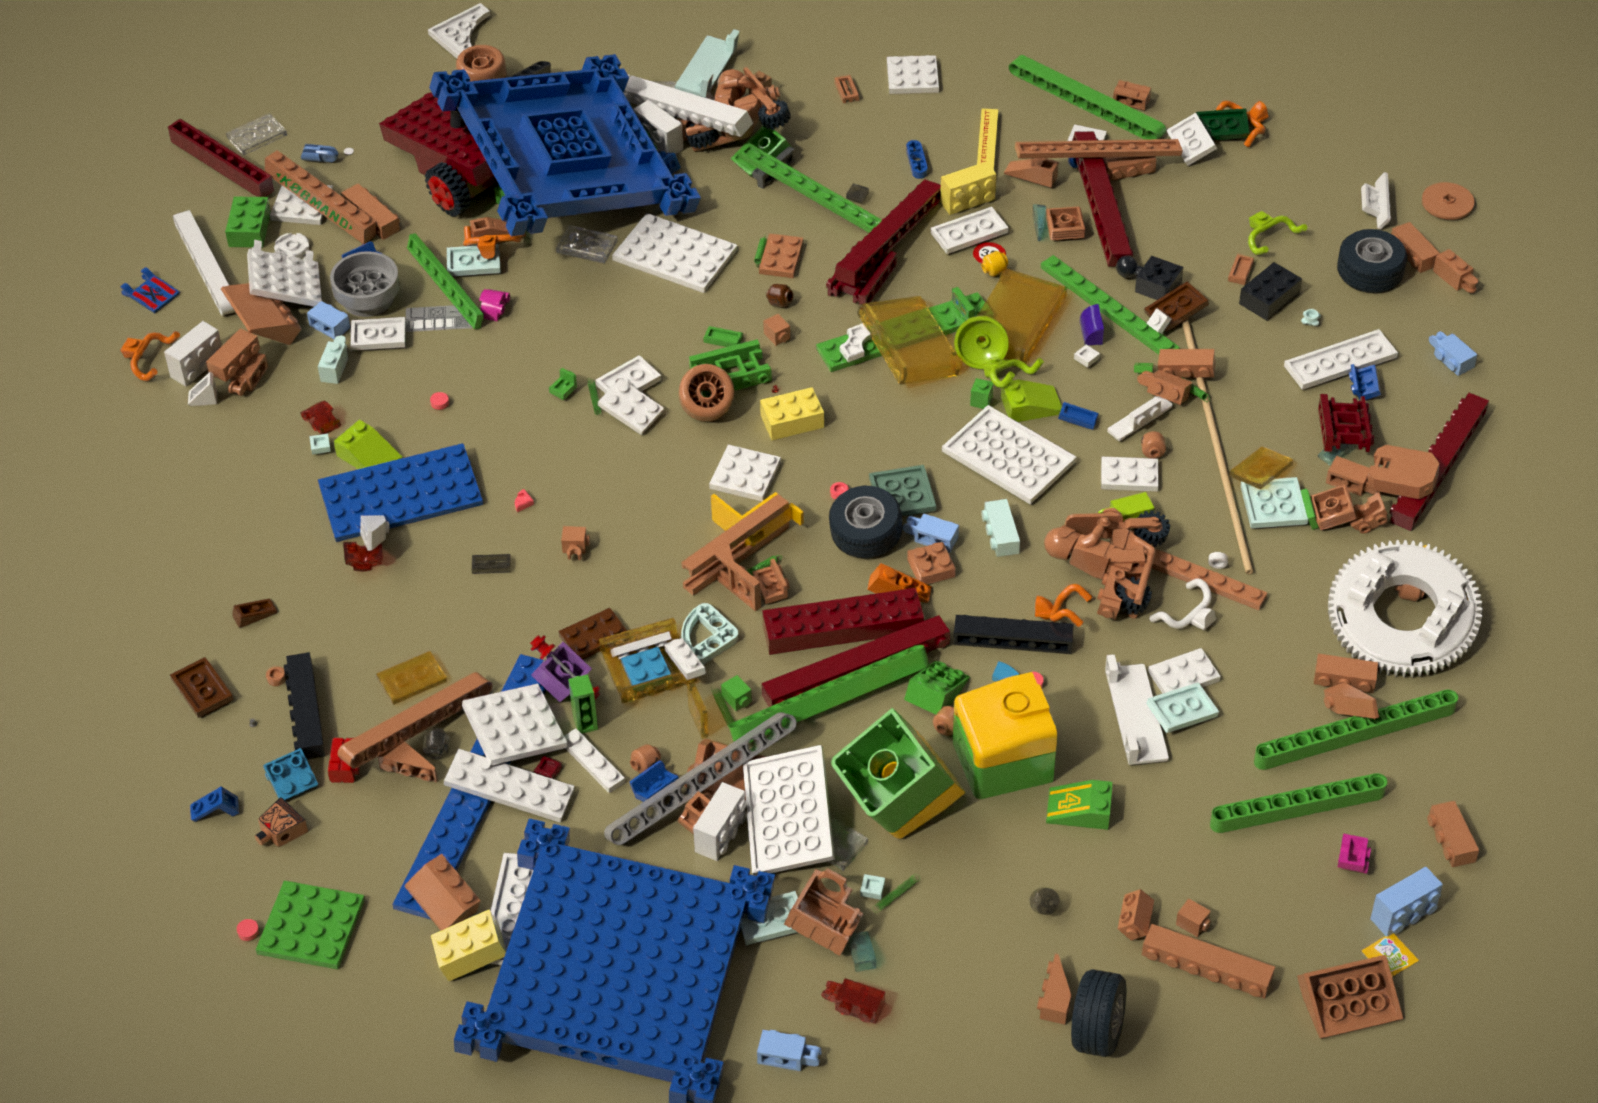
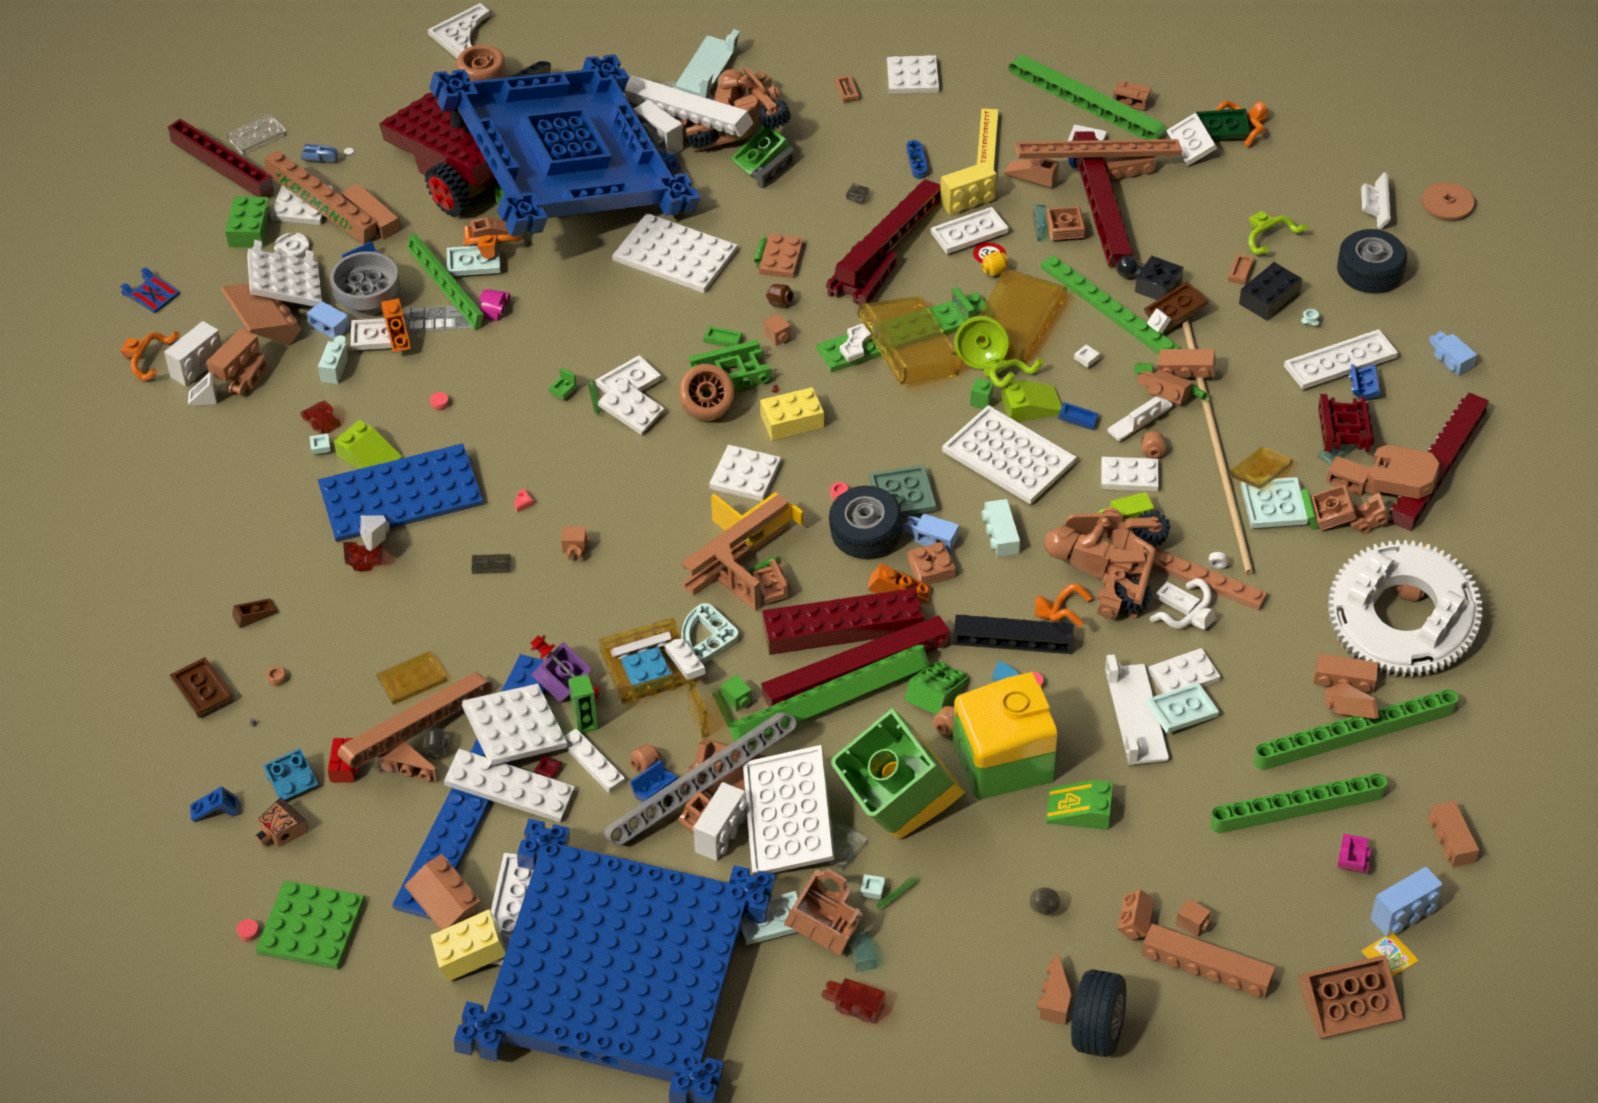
white beam [173,210,235,316] -> none
black brick [284,652,325,760] -> none
clear plate [556,225,618,264] -> none
reddish brown plate [558,608,629,660] -> none
bright green plate [738,143,882,233] -> none
light blue brick [757,1030,822,1071] -> none
dark purple brick [1079,304,1104,346] -> none
nougat brick [1391,222,1440,273] -> none
nougat brick [1433,249,1478,293] -> none
none -> orange slope [381,298,411,353]
none -> white plate [1156,582,1200,615]

